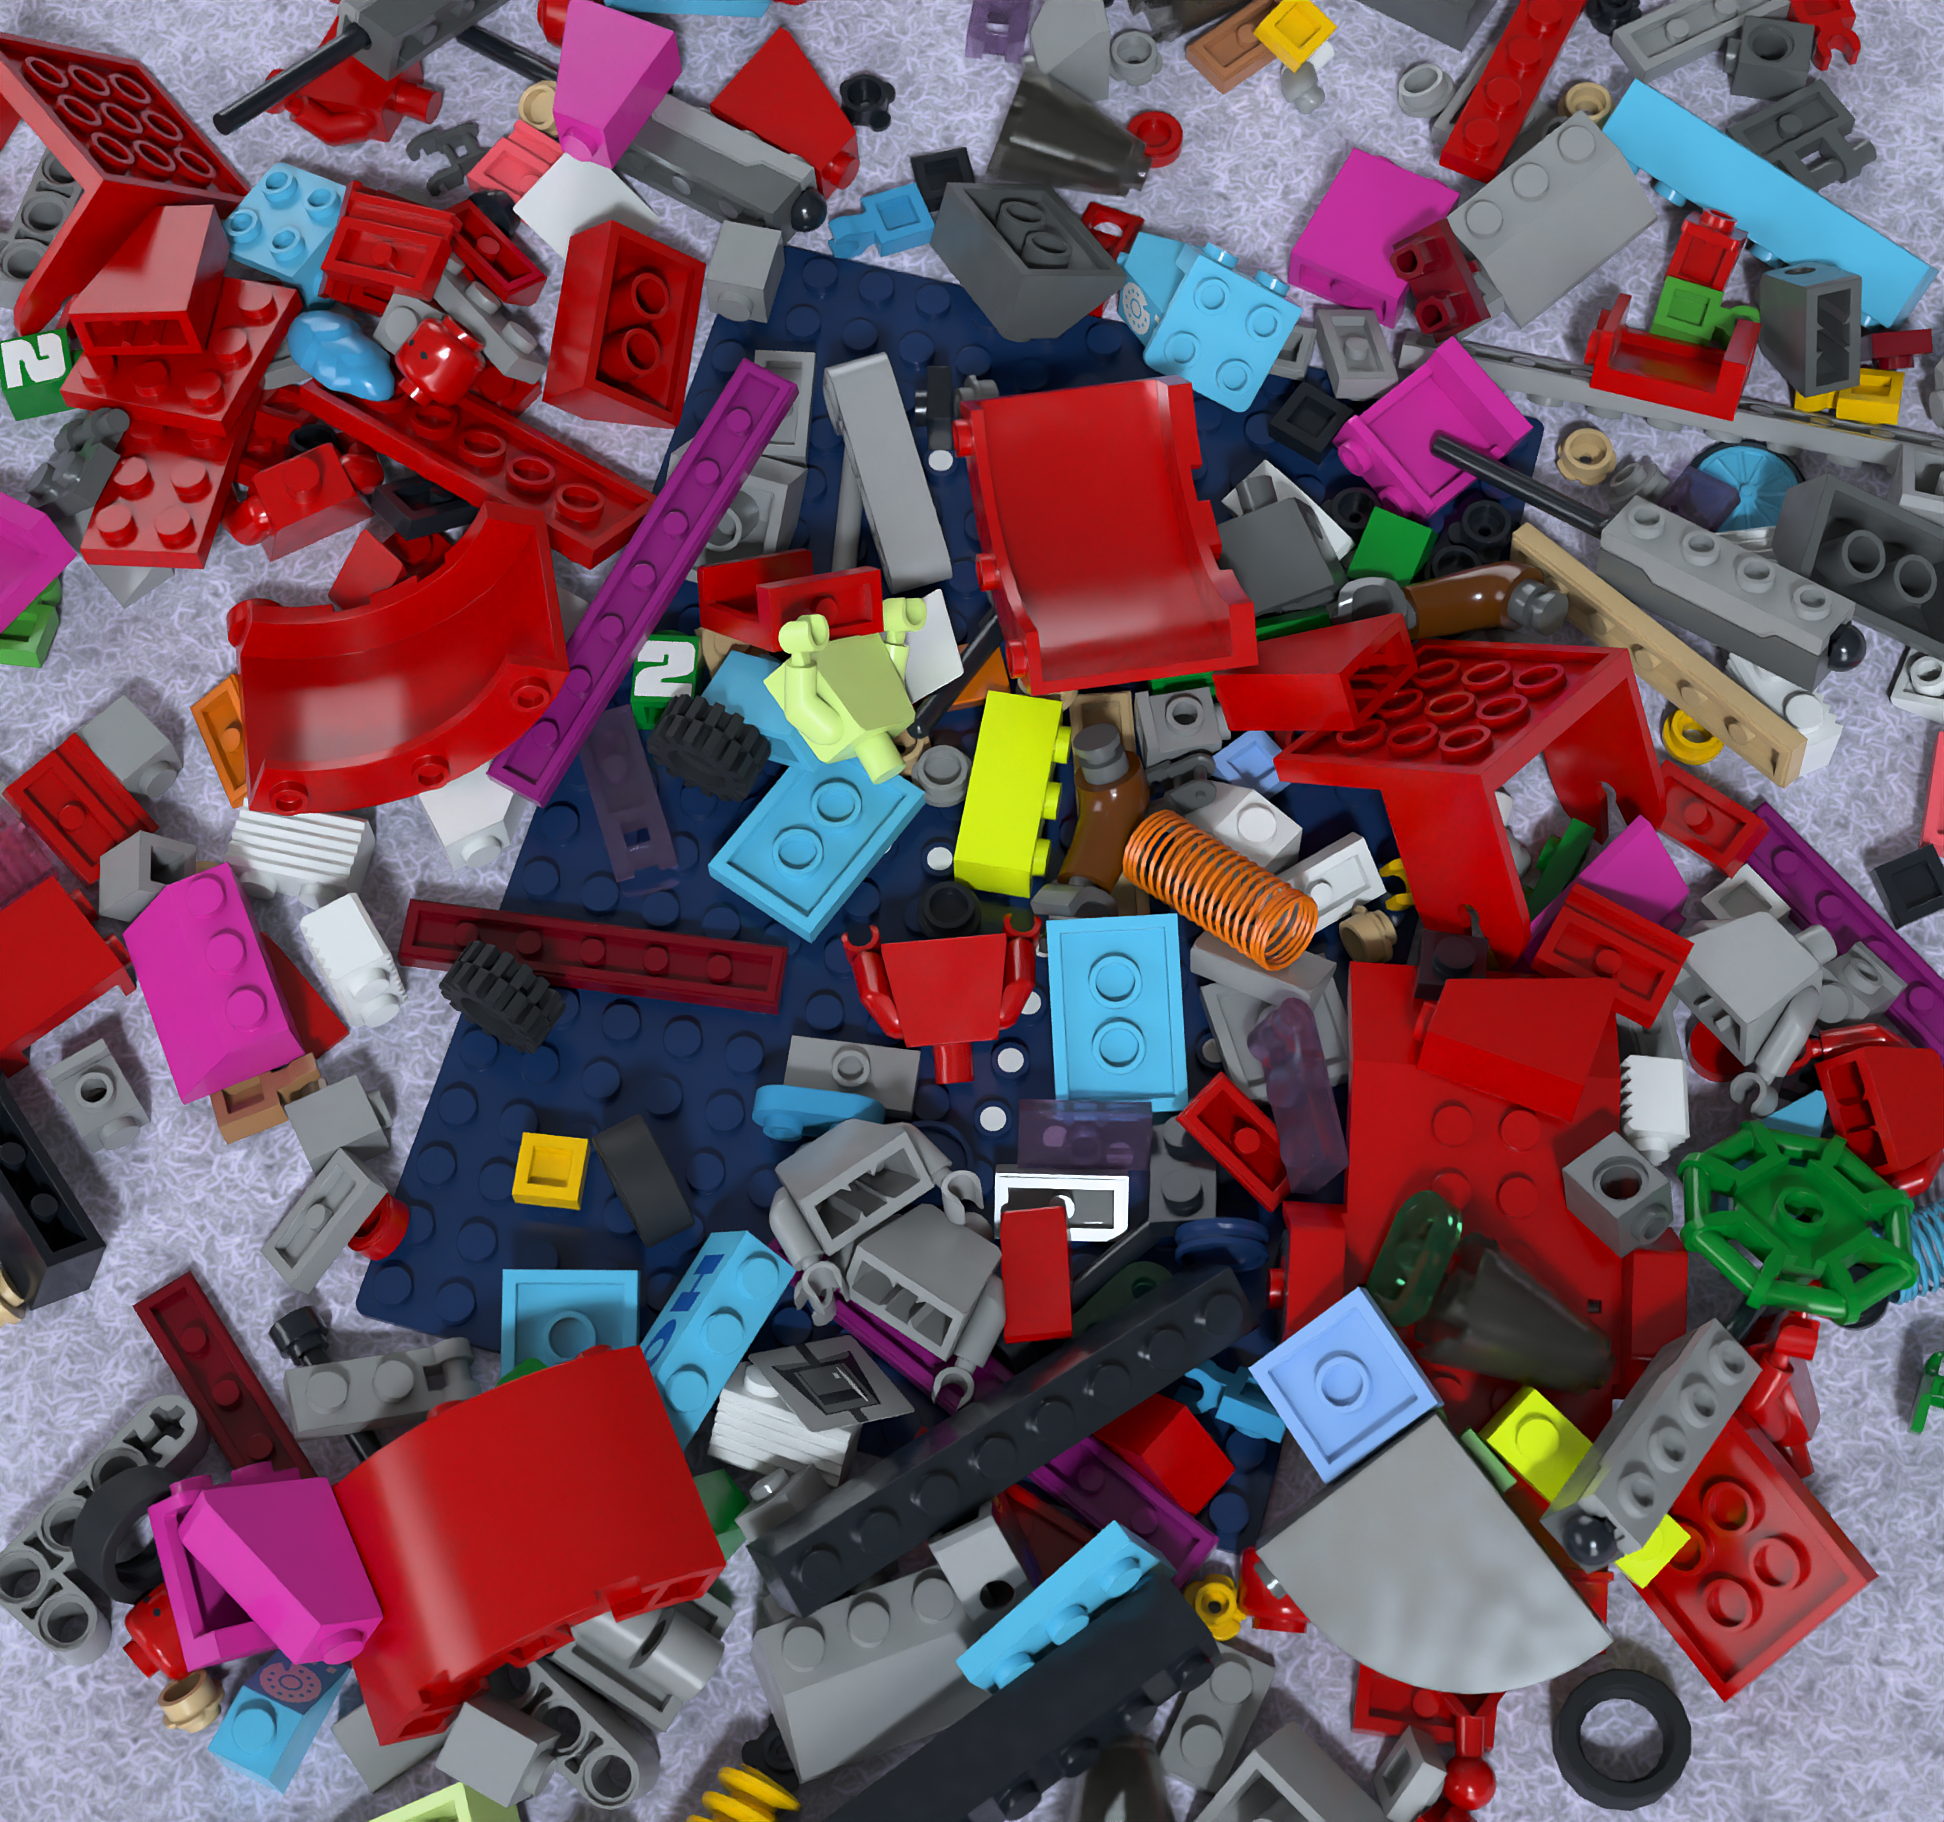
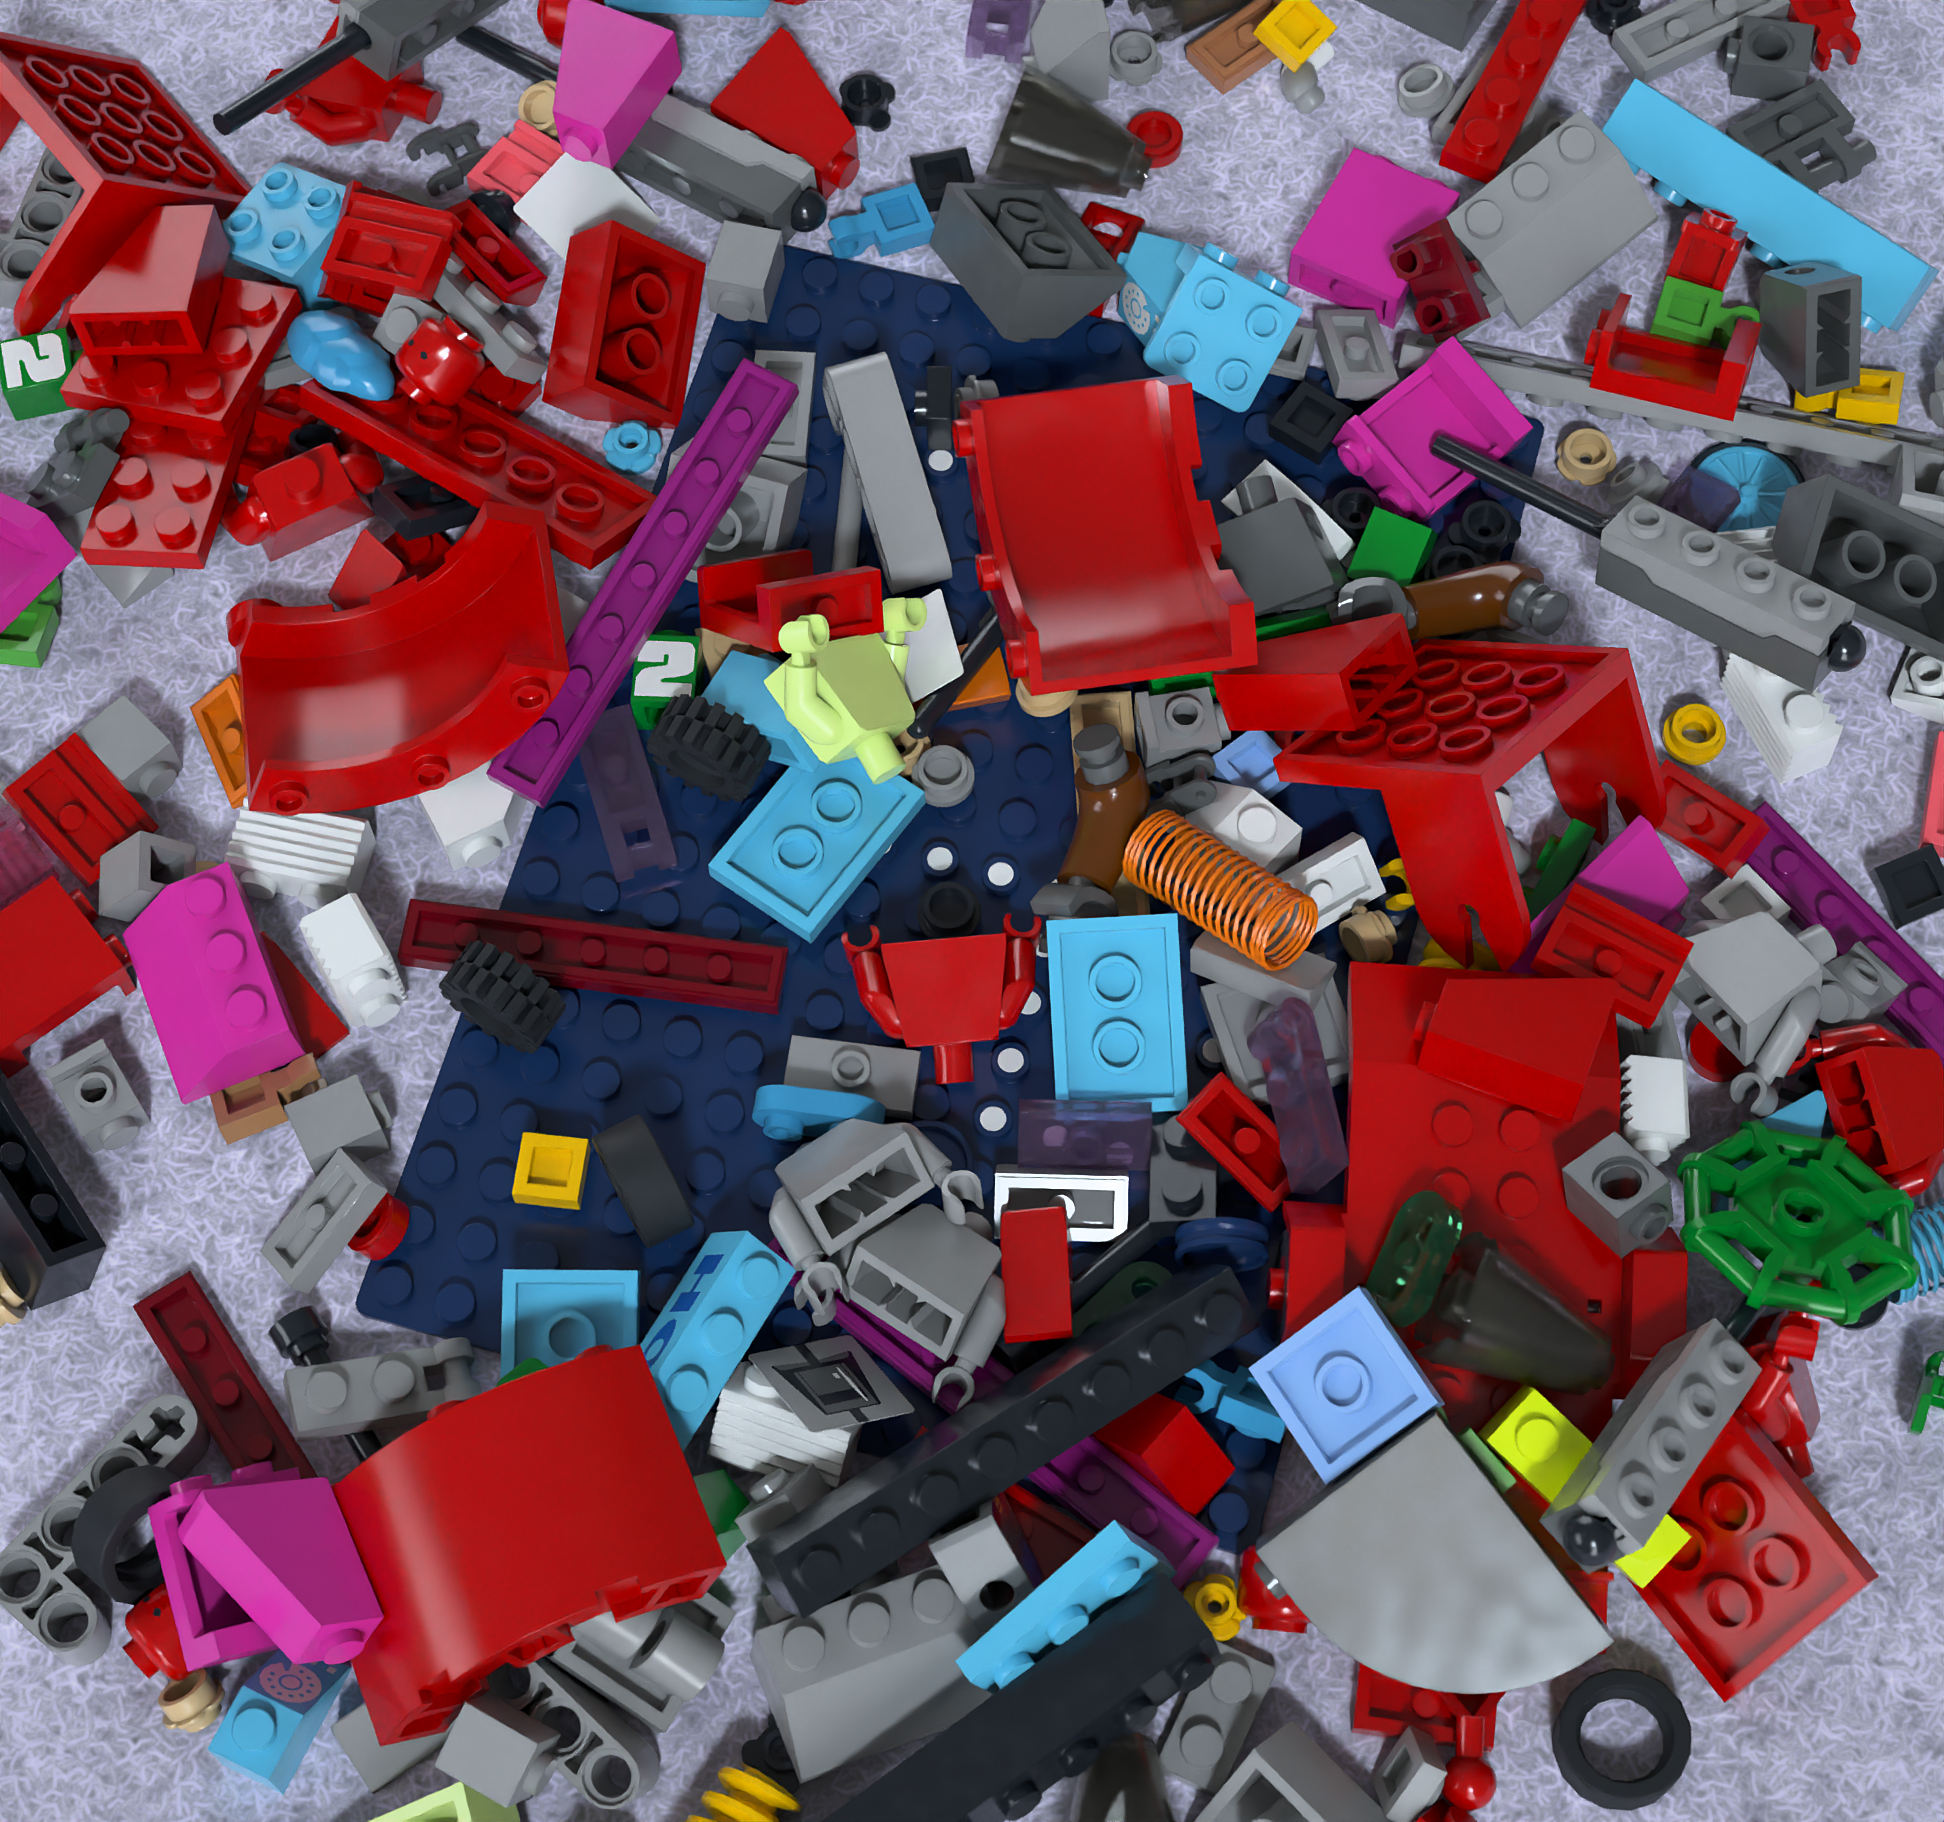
neon yellow brick [953,690,1073,898] -> none
black plate [1414,929,1489,1001] -> none
tan tile [1509,522,1808,789] -> none
tan plate [1557,82,1616,131] -> none
dark red plate [1860,328,1933,371] -> none
none -> medium azure plate [602,420,662,475]

